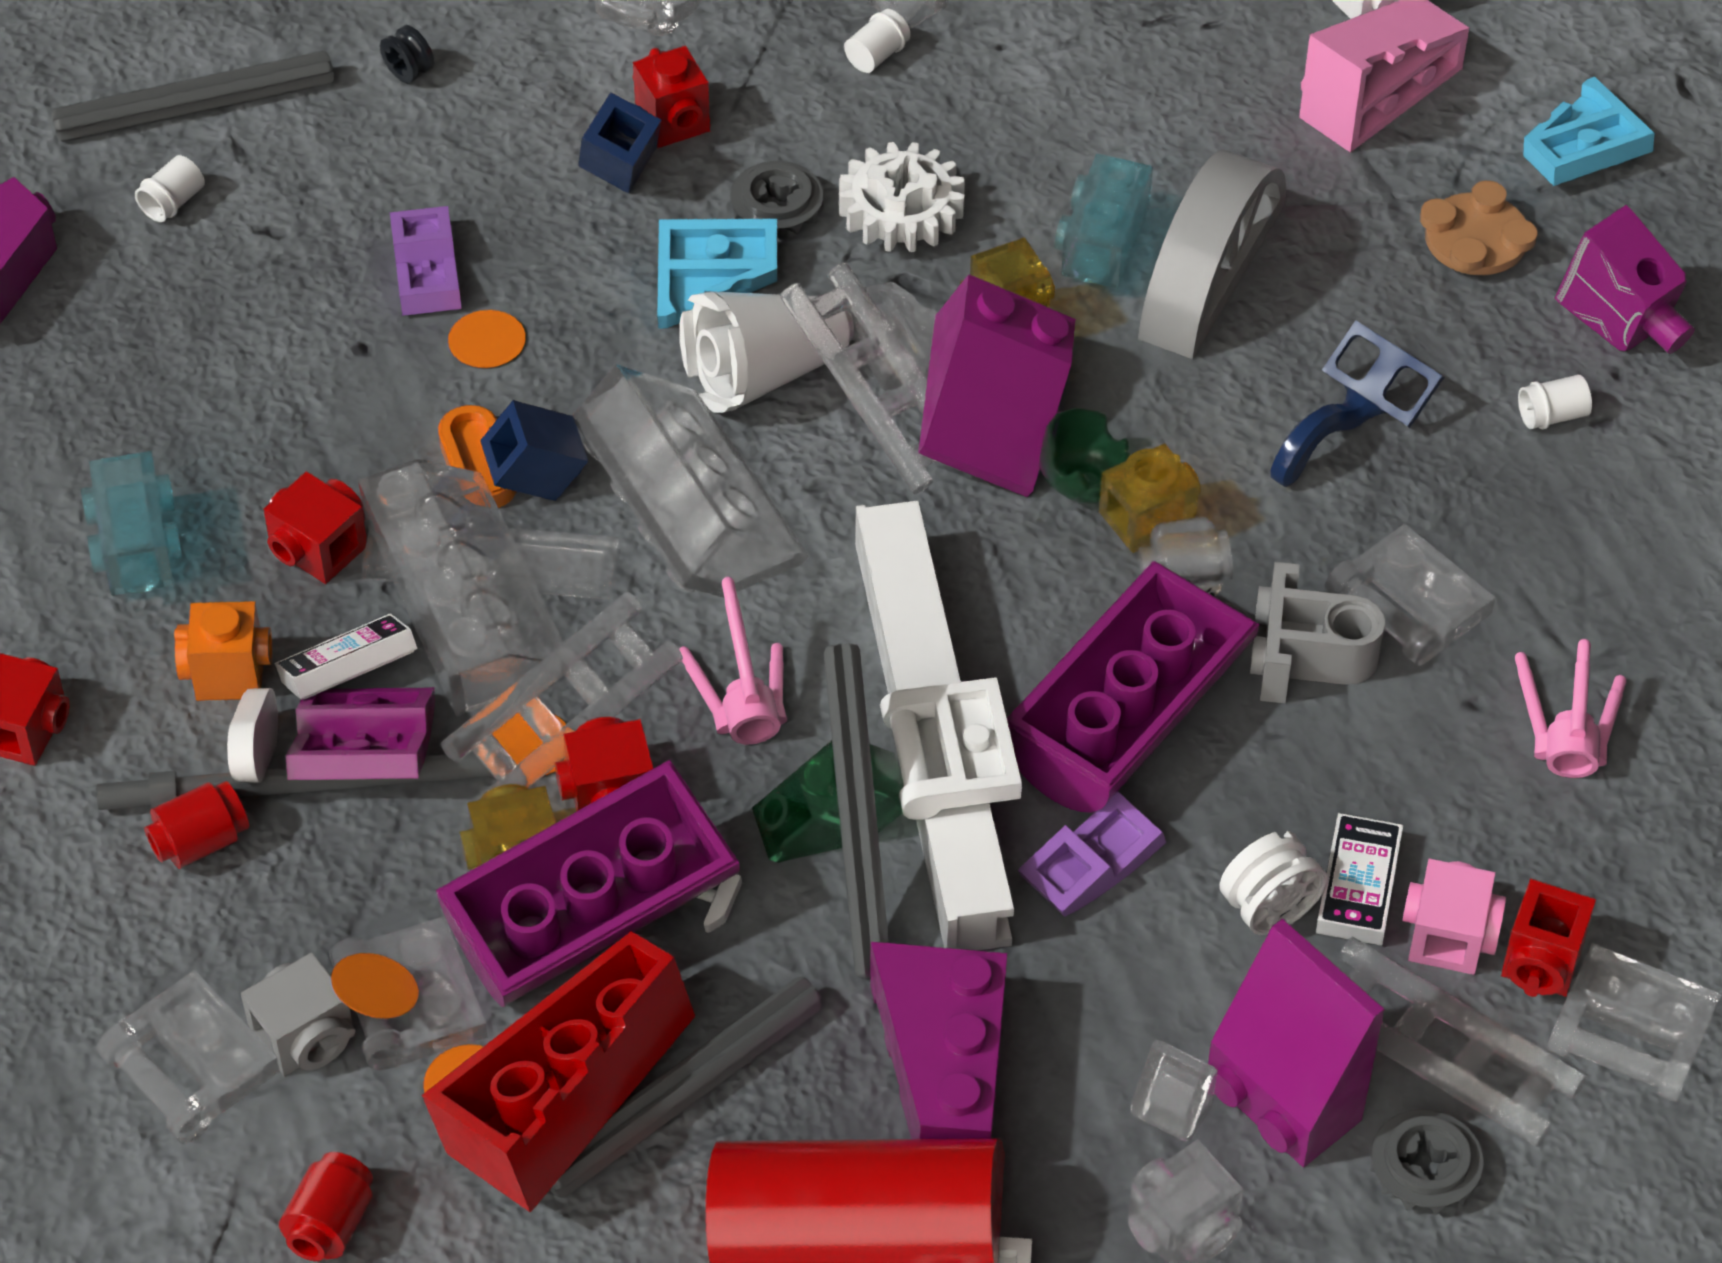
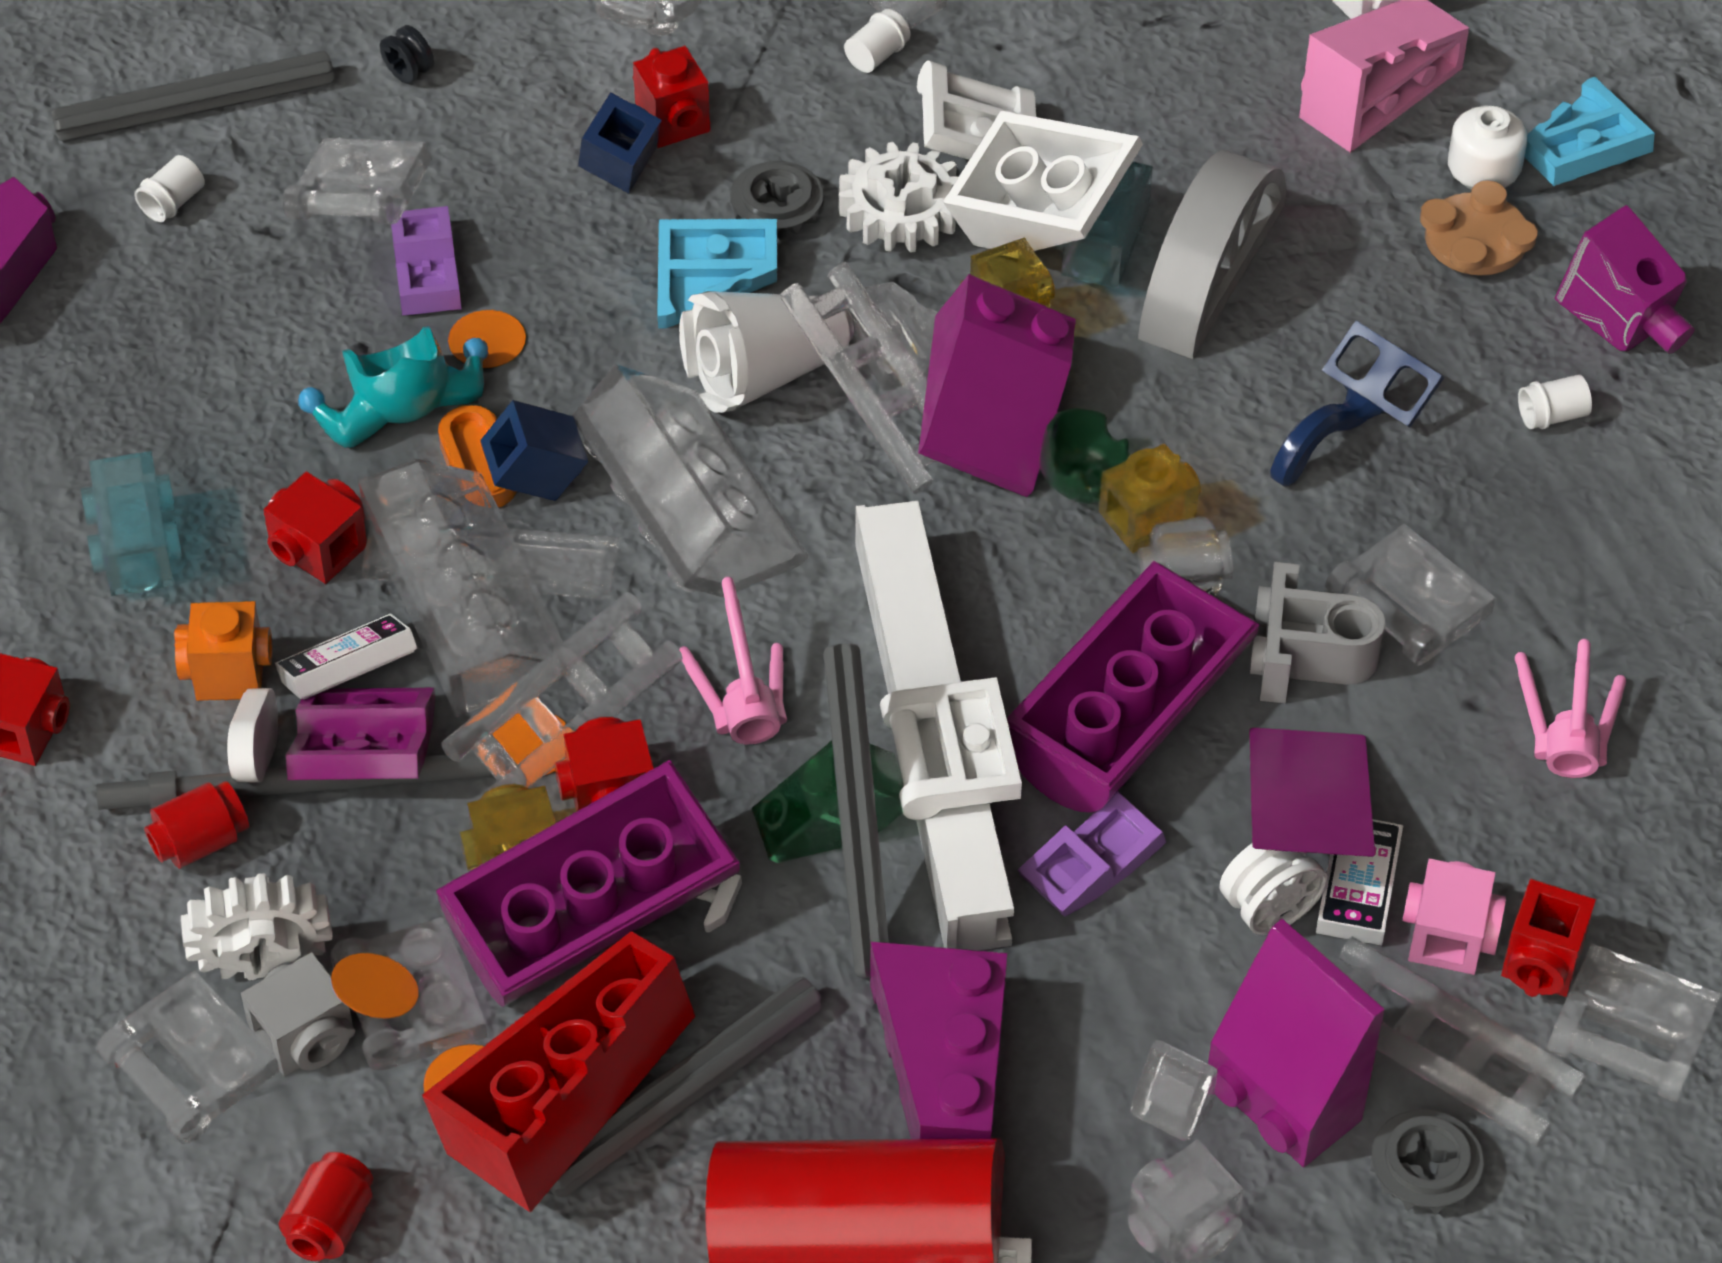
none -> white gear [181,873,332,981]
none -> clear plate [283,138,432,224]
none -> teal piece [298,326,488,448]
none -> white plate [917,61,1036,160]
none -> white slope [943,111,1143,255]
none -> magenta sticker [1249,727,1375,857]
none -> white head [1448,105,1527,190]

